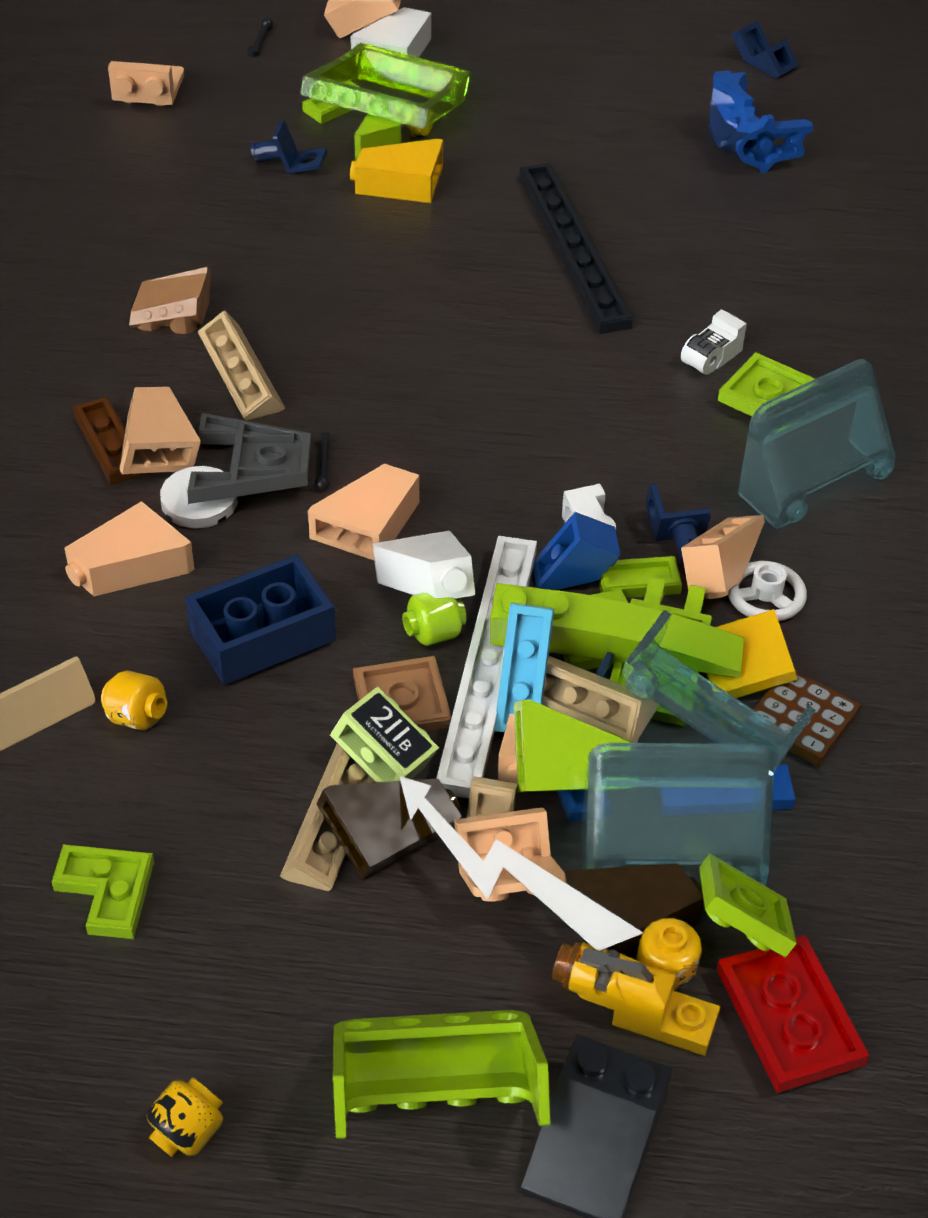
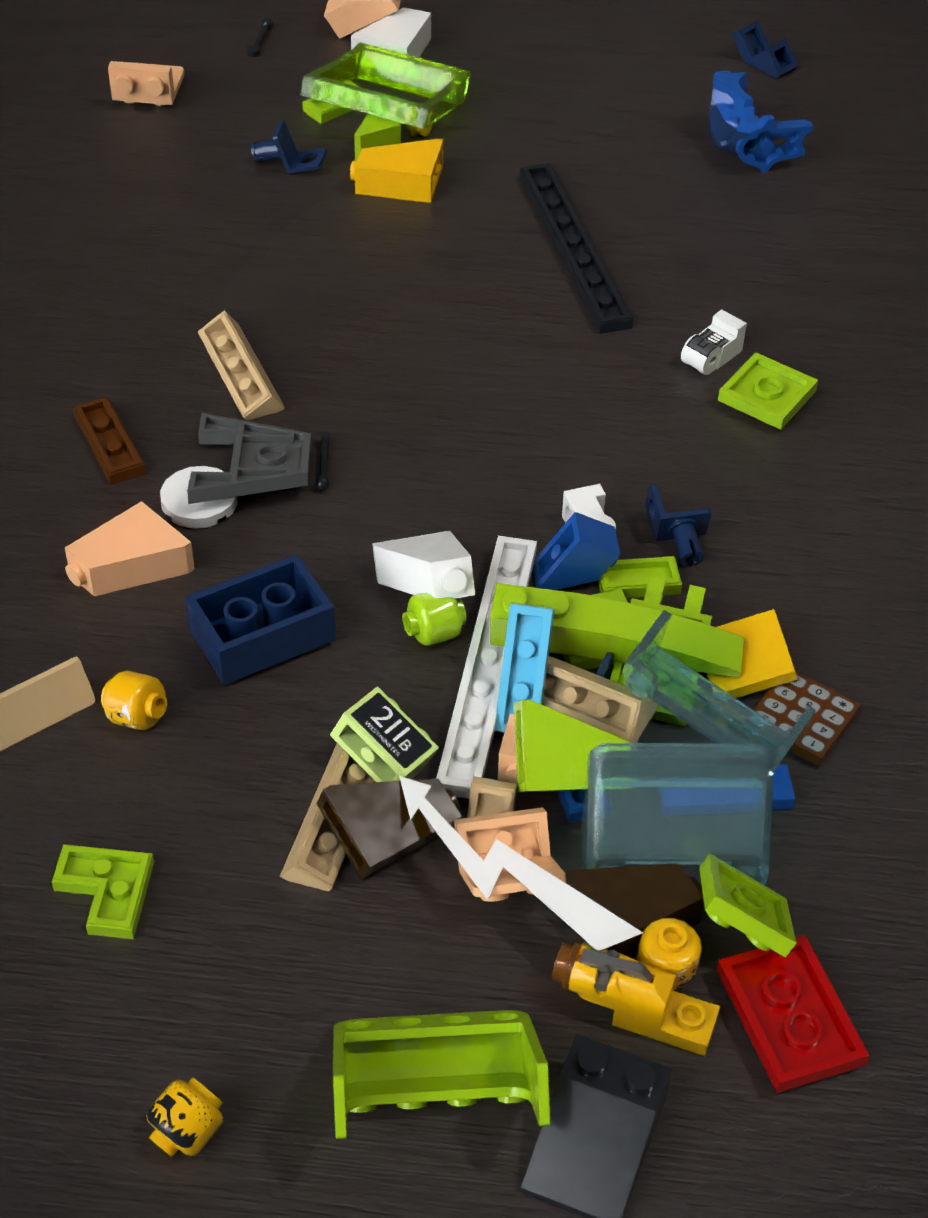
light nougat slope [120,387,201,474] -> none
medium nougat slope [129,267,211,334] -> none
light nougat slope [308,464,419,560] -> none
medium nougat tile [353,656,452,732] -> none
light nougat slope [681,515,765,599] -> none
white piece [728,561,807,622] -> none
clear light blue windscreen [738,359,895,529] -> none

